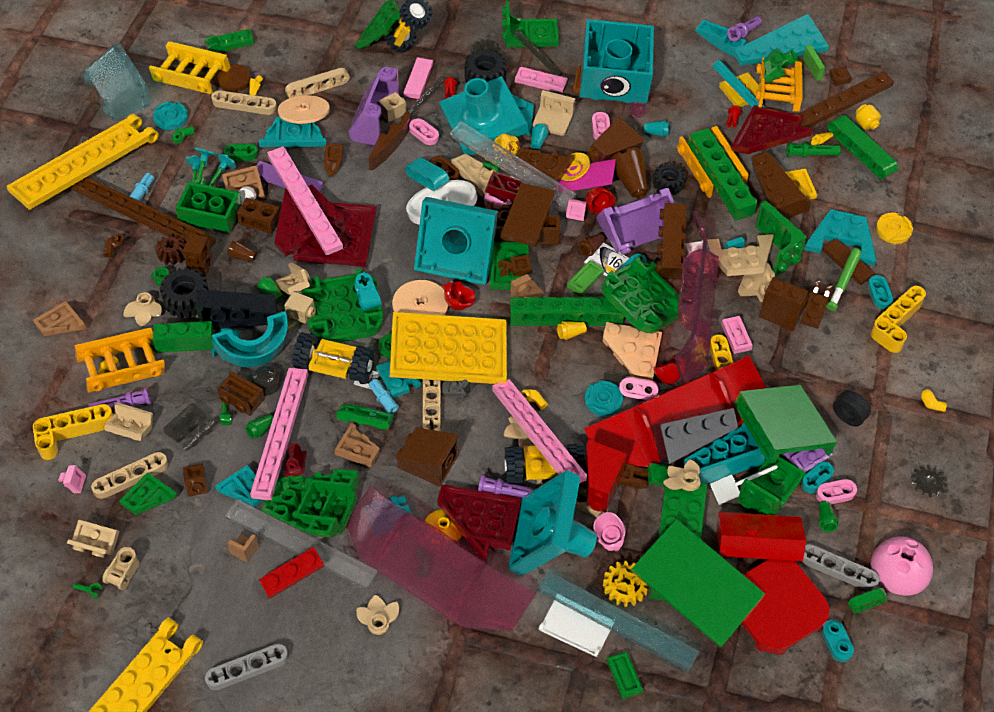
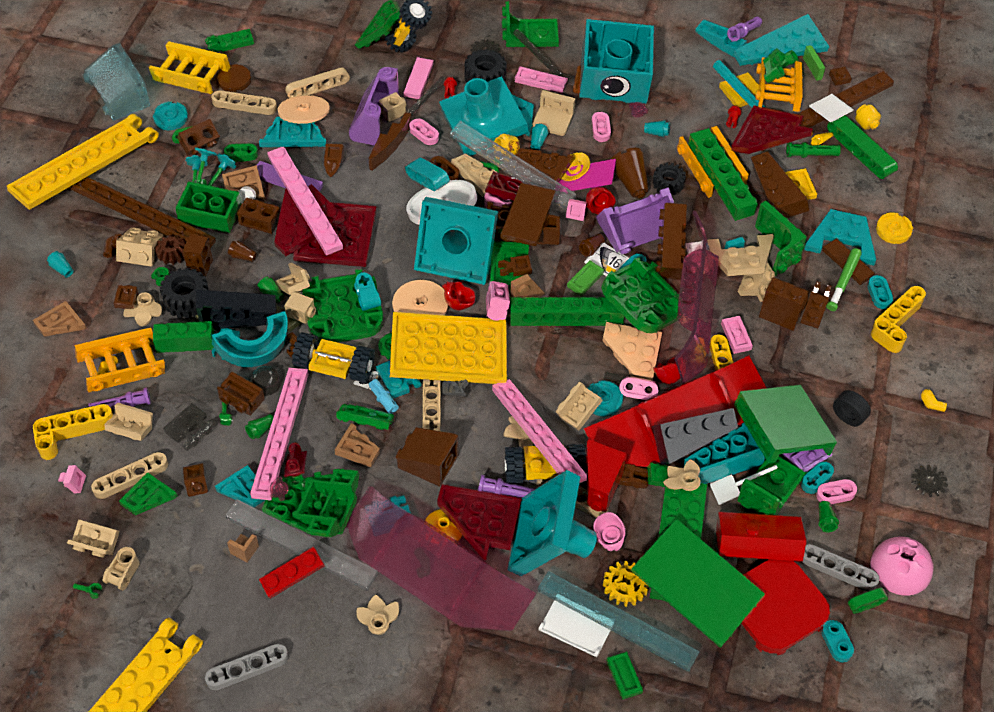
medium azure axle [129,173,154,202] -> none
yellow bar [249,75,263,96] -> none
yellow arm [520,389,548,410] -> none
yellow cone [557,321,586,340] -> none
reddish brown slope [586,117,645,163] -> none
none -> teal cone [47,251,74,278]
none -> reddish brown bracket [113,285,139,309]
none -> tan bracket [116,228,163,267]
none -> reddish brown brick [177,119,220,156]
none -> clear pink plate [270,476,288,501]
none -> reddish brown arm [286,332,297,357]
none -> bright pink brick [485,281,510,321]
none -> tan bracket [556,382,603,431]
none -> white sticker [809,94,853,122]

